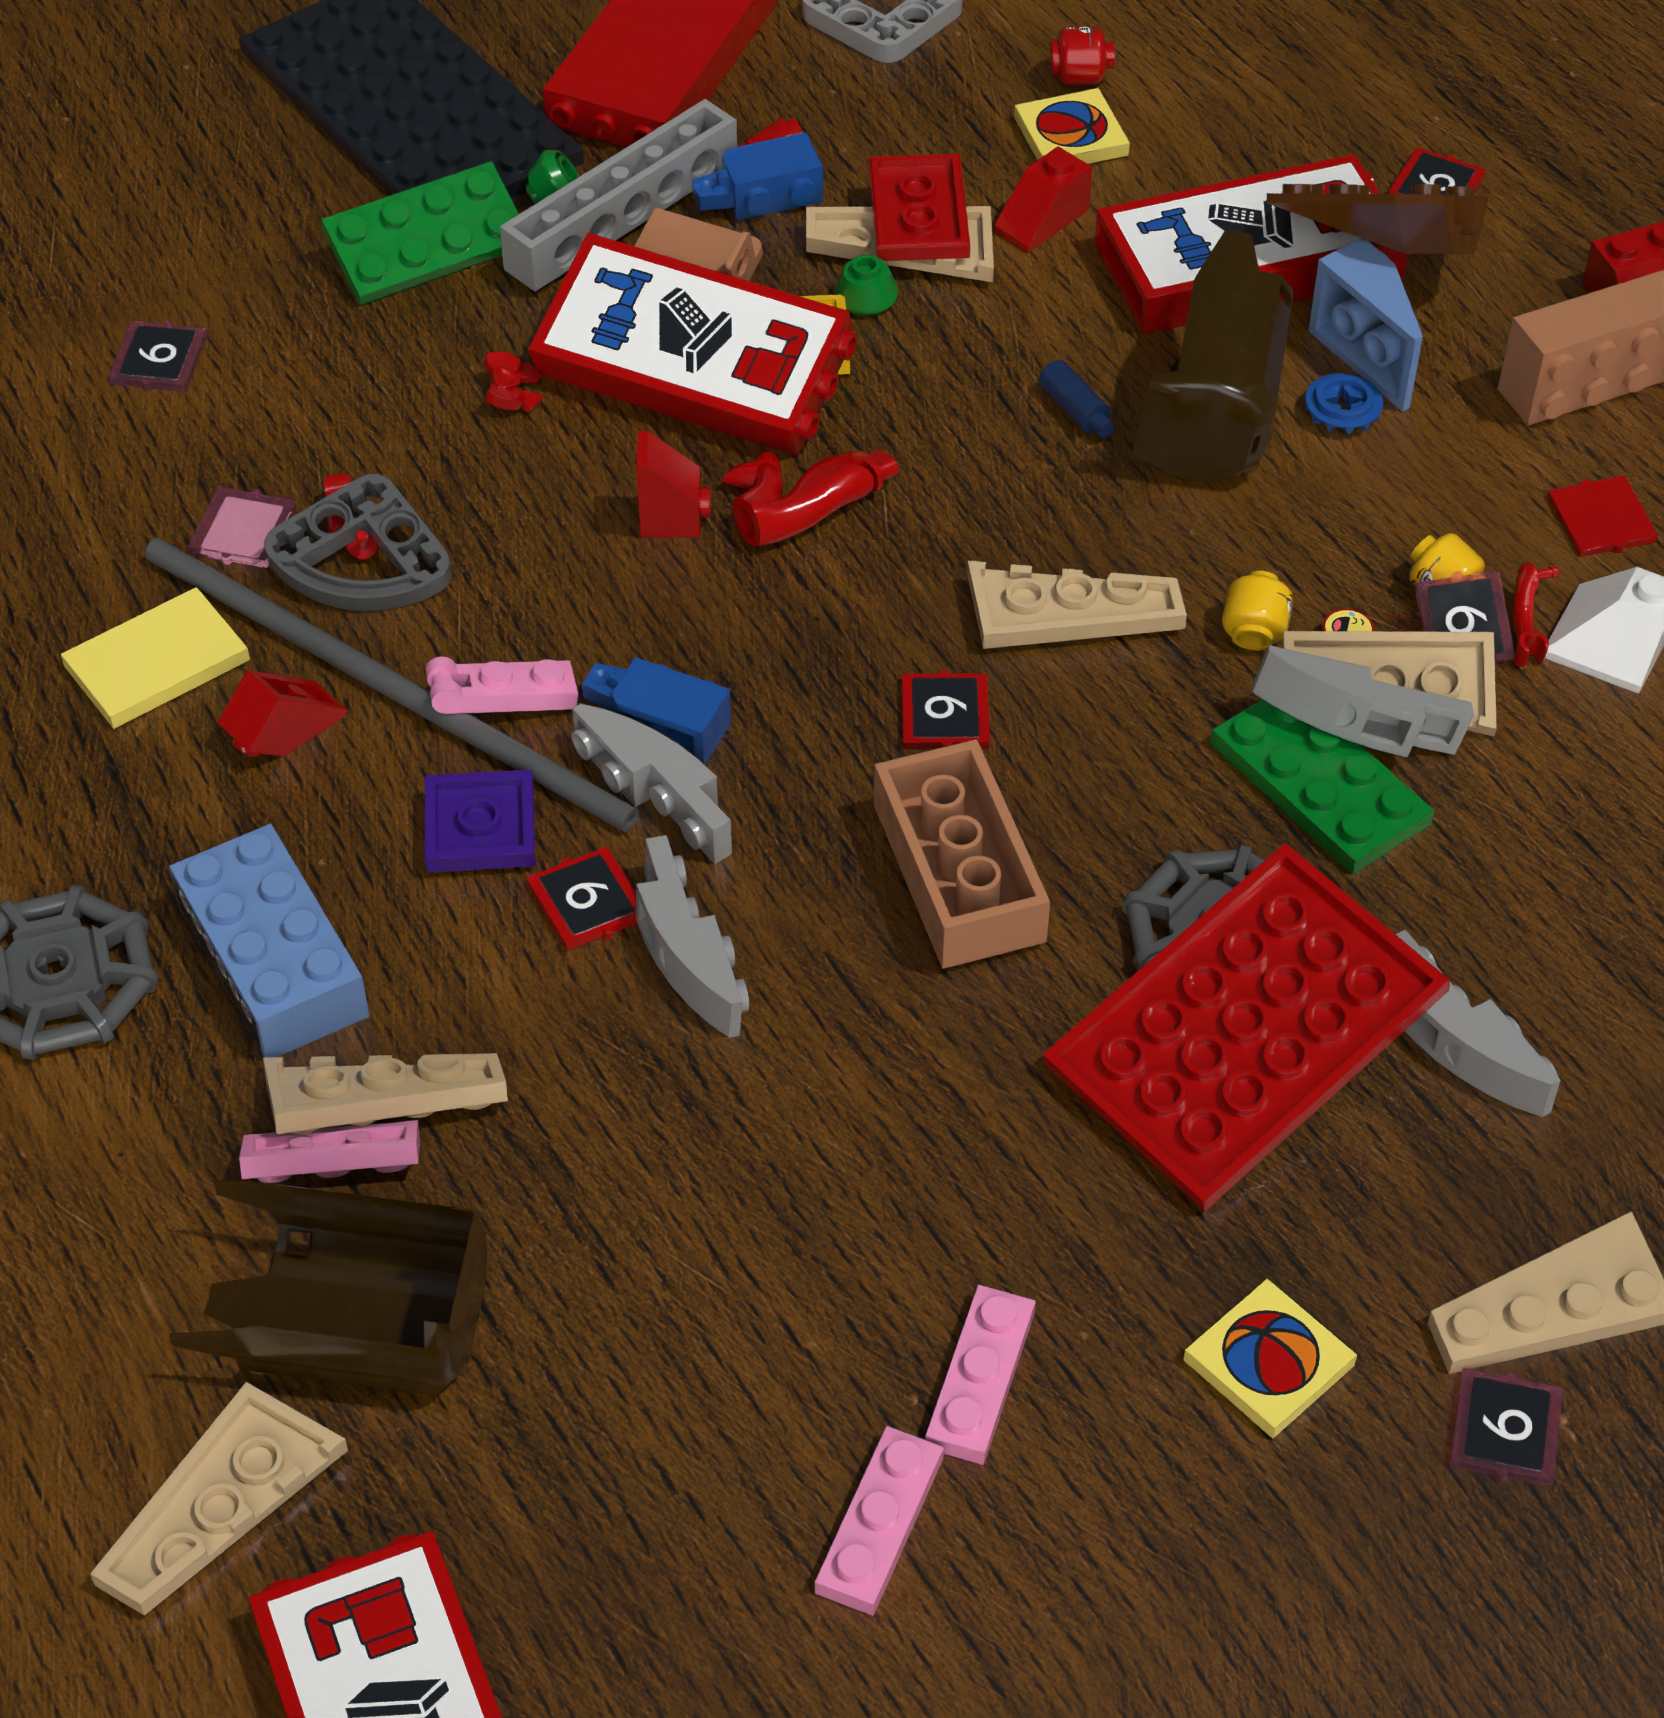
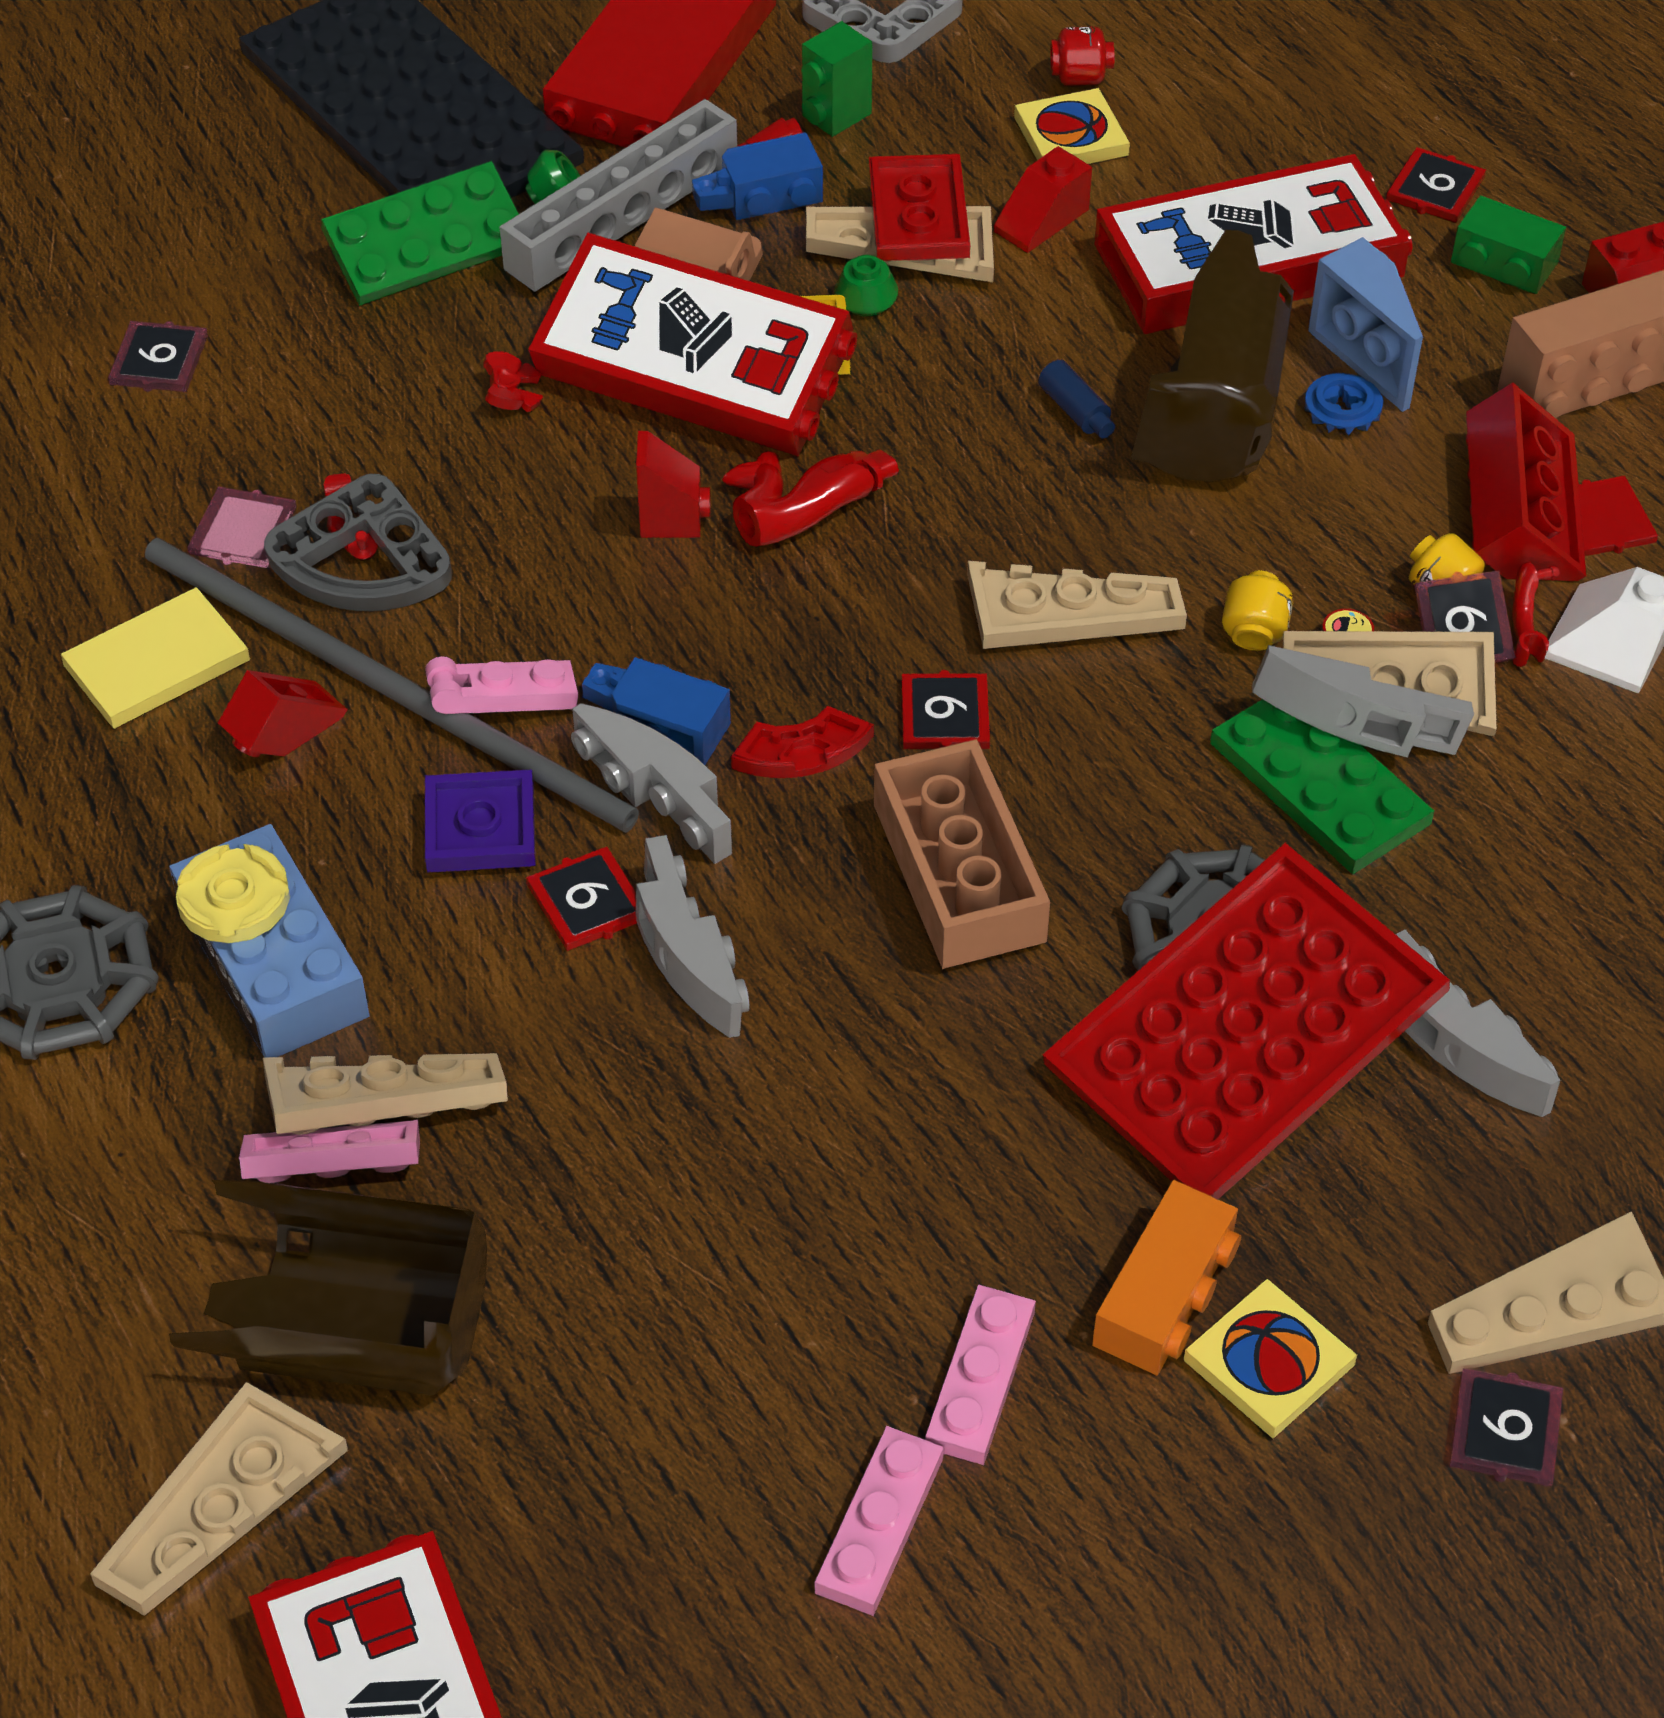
reddish brown wedge [1266,184,1488,254] -> none
none -> light yellow tile [176,844,290,944]
none -> red tile [731,706,874,778]
none -> green brick [801,21,872,137]
none -> orange brick [1092,1180,1241,1376]
none -> green brick [1451,195,1566,294]
none -> red slope [1466,382,1586,581]

